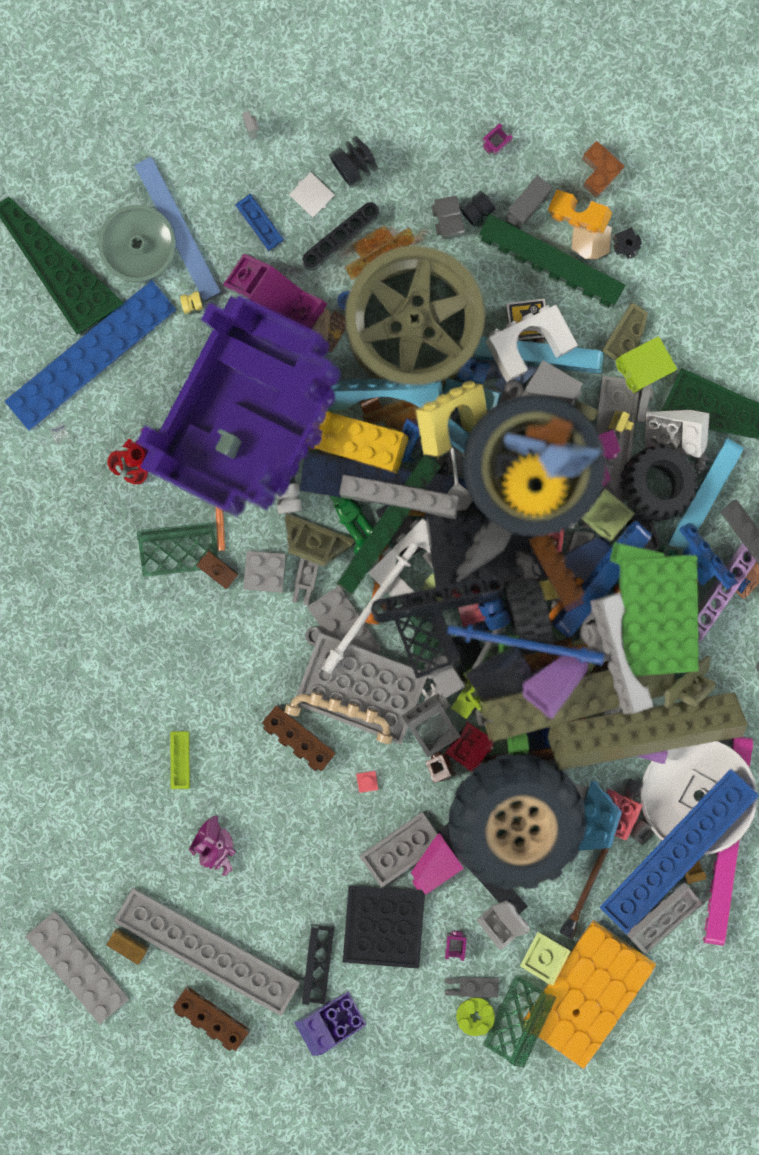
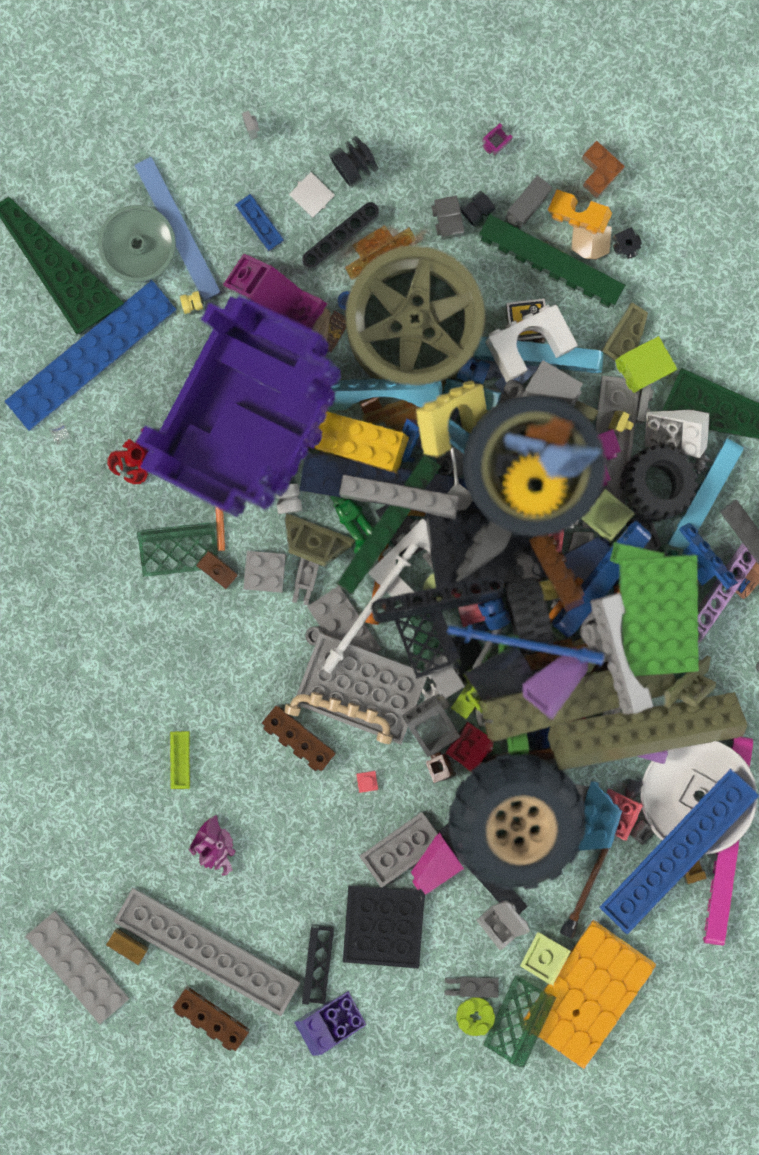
sand green panel [215,429,242,459] -> none
magenta window [445,930,467,961] -> none
light grey plate [627,883,702,954] -> none

